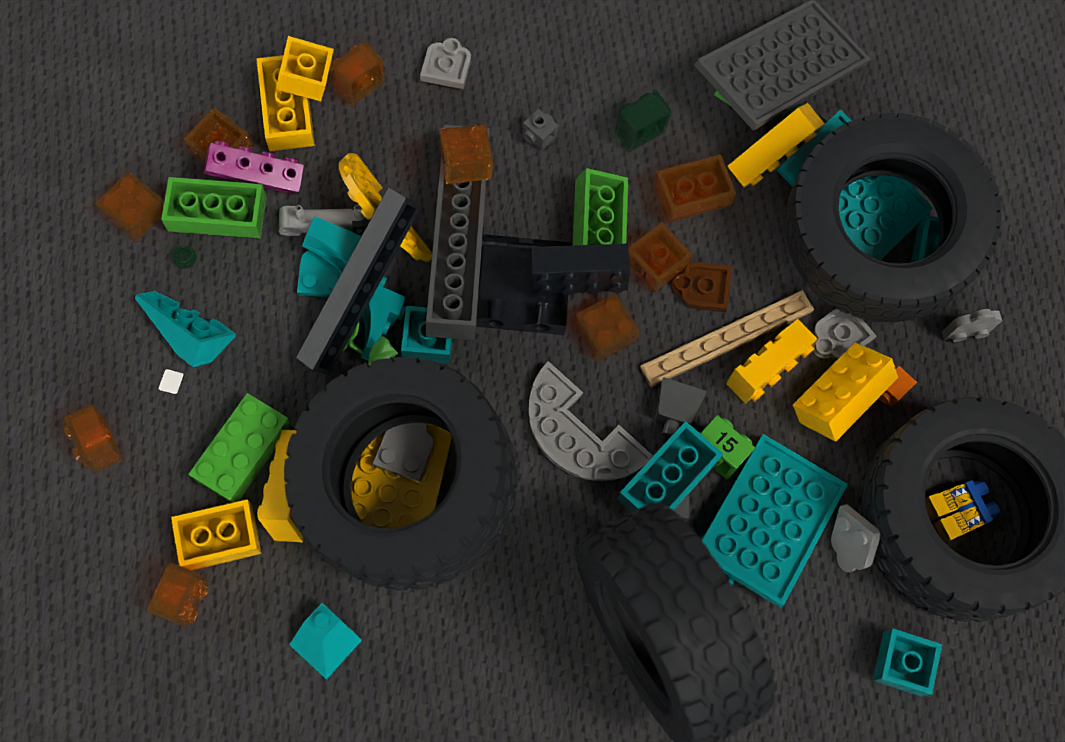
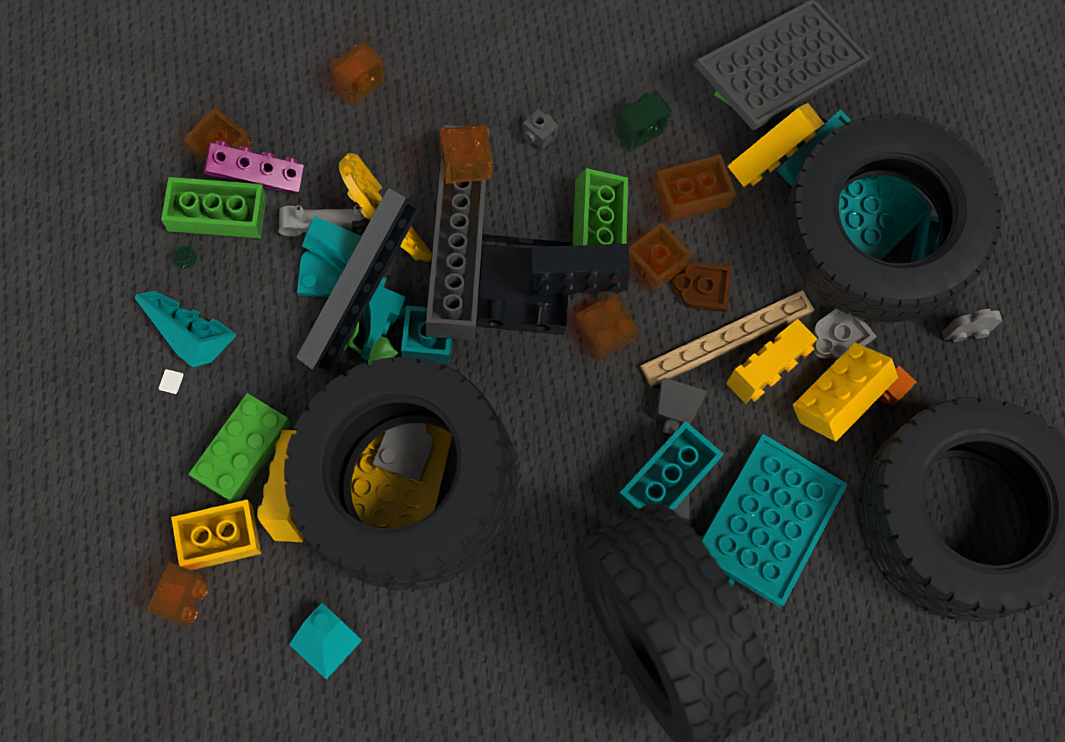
clear orange brick [63,404,124,472] -> none
clear orange brick [95,171,164,242] -> none
yellow brick [257,55,315,151] -> none
yellow brick [276,36,334,102] -> none
light grey plate [420,38,471,89] -> none
light grey plate [528,361,653,481] -> none
bright green brick [701,415,755,480] -> none
light grey plate [831,504,881,572] -> none
teal brick [873,629,942,697] -> none
hips [925,480,1001,543] -> none

